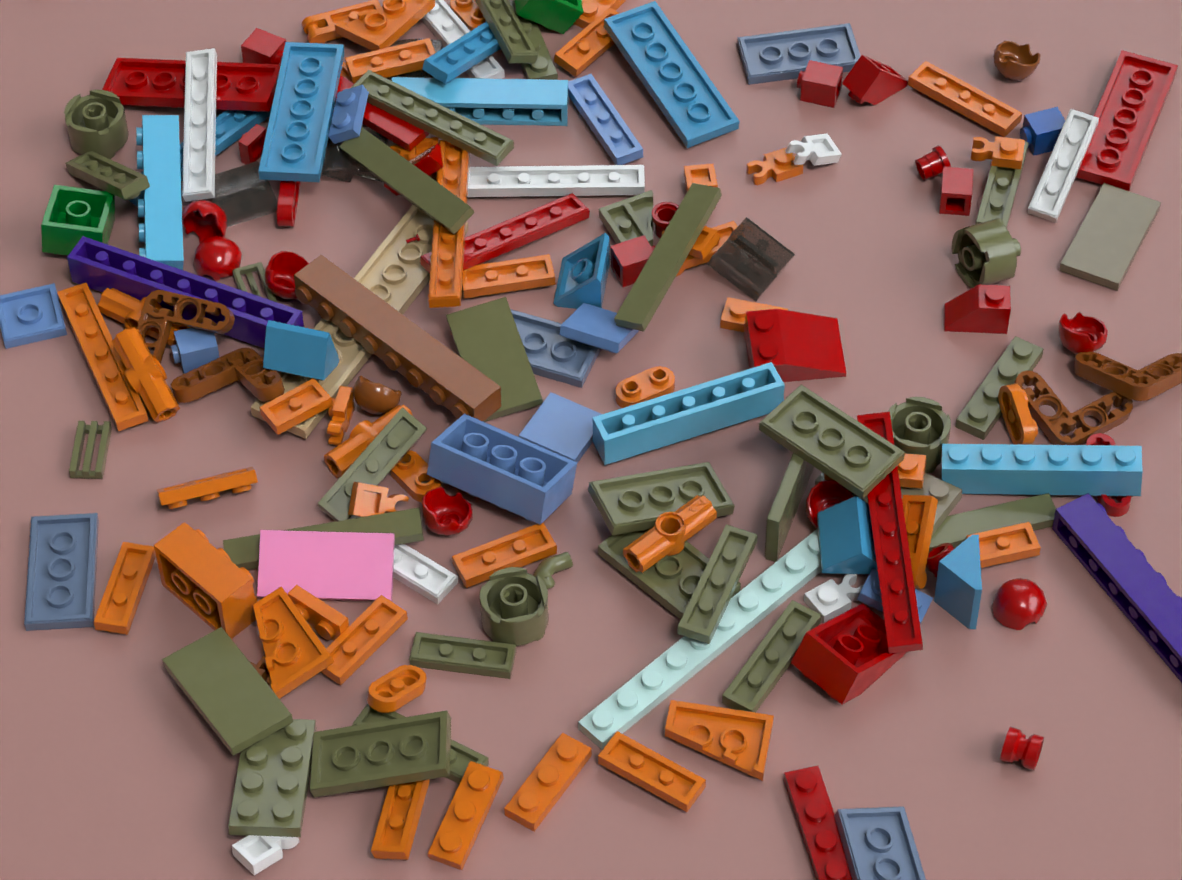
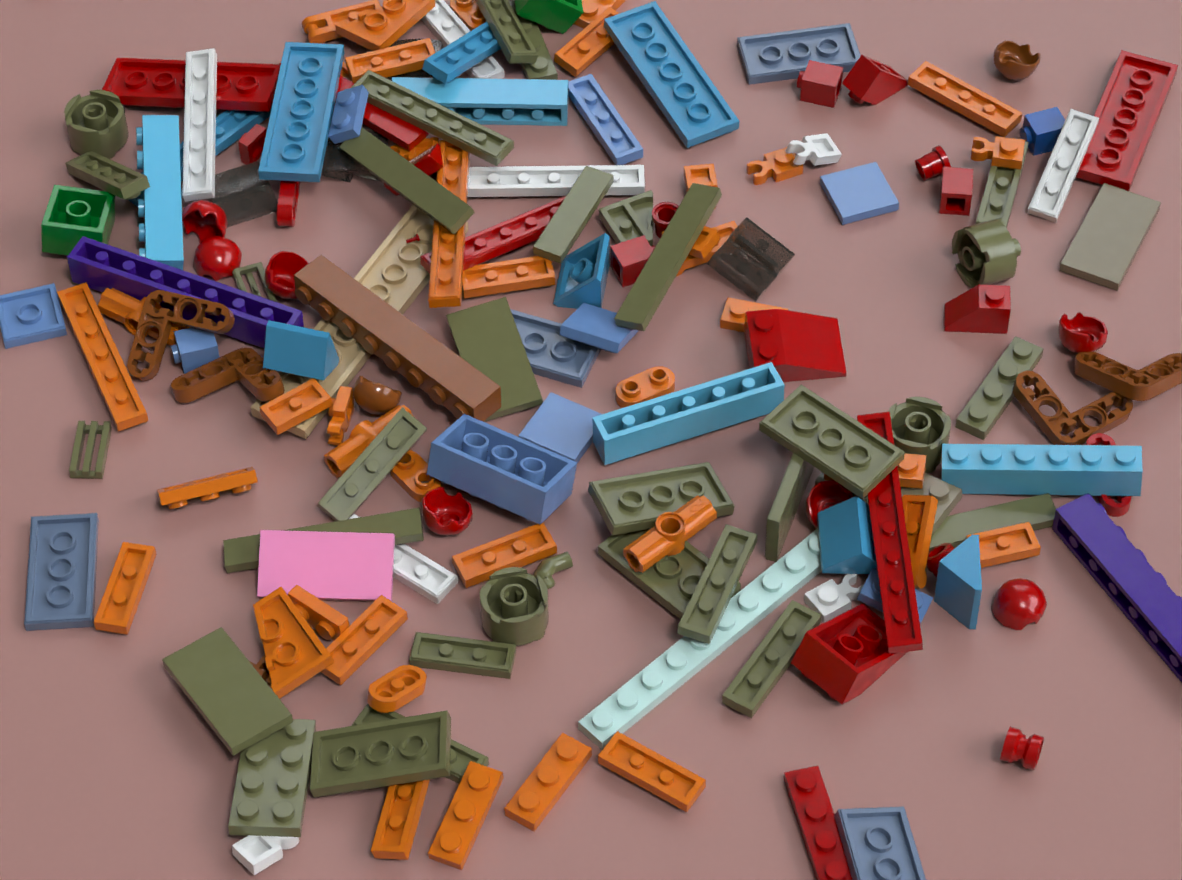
orange piece [112,327,180,422] -> none
orange brick [154,522,257,639] -> none
red brick [241,28,286,64] -> none
orange plate [348,482,409,517] -> none
orange wing [665,700,774,781] -> none
orange plate [998,384,1038,445] -> none
none -> olive tile [533,166,614,264]
none -> medium blue tile [820,162,899,225]

